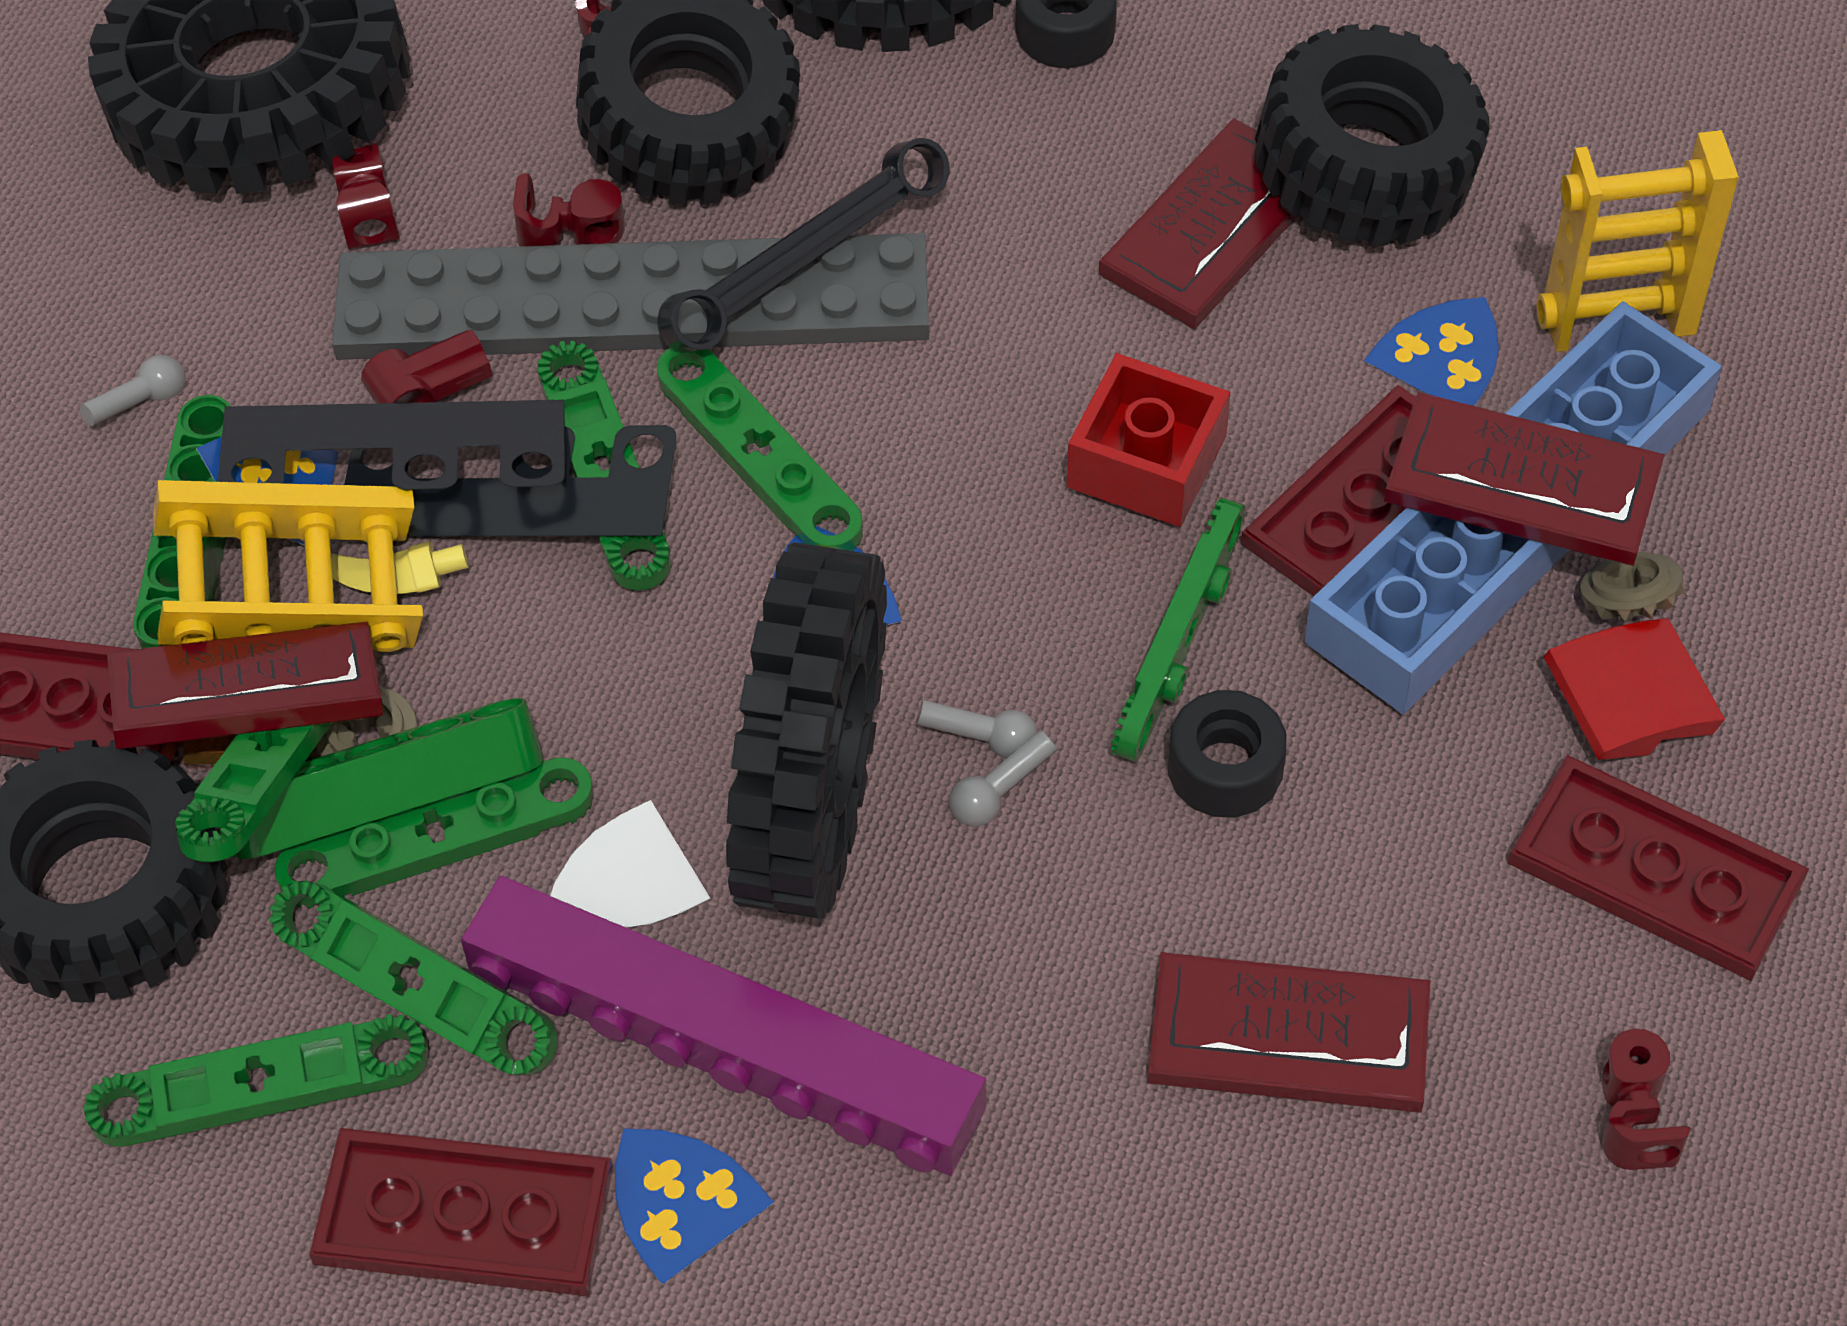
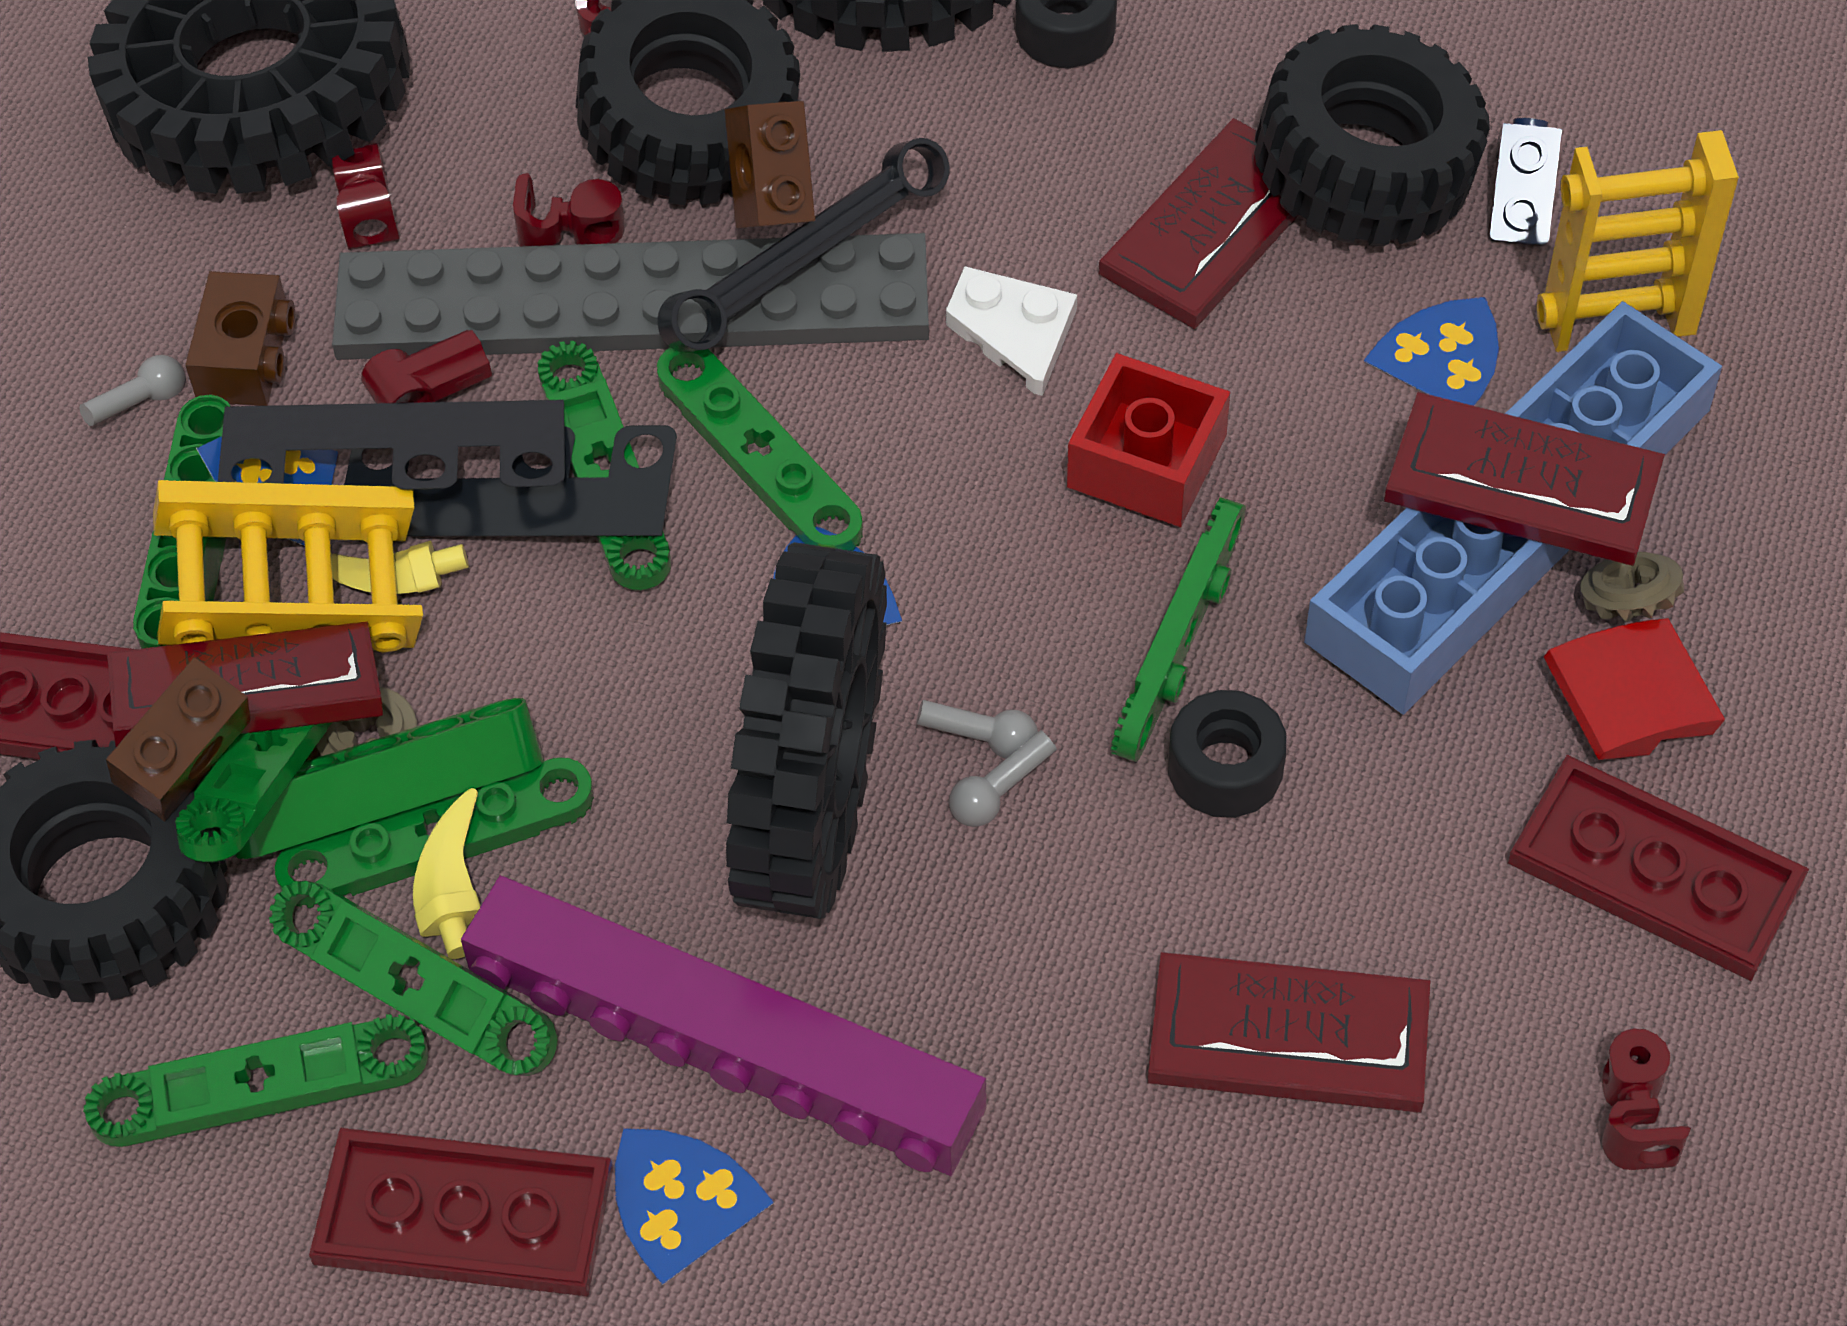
white sticker [551,800,711,928] -> none
dark red tile [1241,385,1416,597] -> none
none -> reddish brown brick [106,657,251,822]
none -> reddish brown brick [185,271,295,406]
none -> light yellow bar [413,788,481,959]
none -> reddish brown brick [725,101,815,228]
none -> white wing [946,267,1077,396]
none -> bracket [1489,118,1562,246]

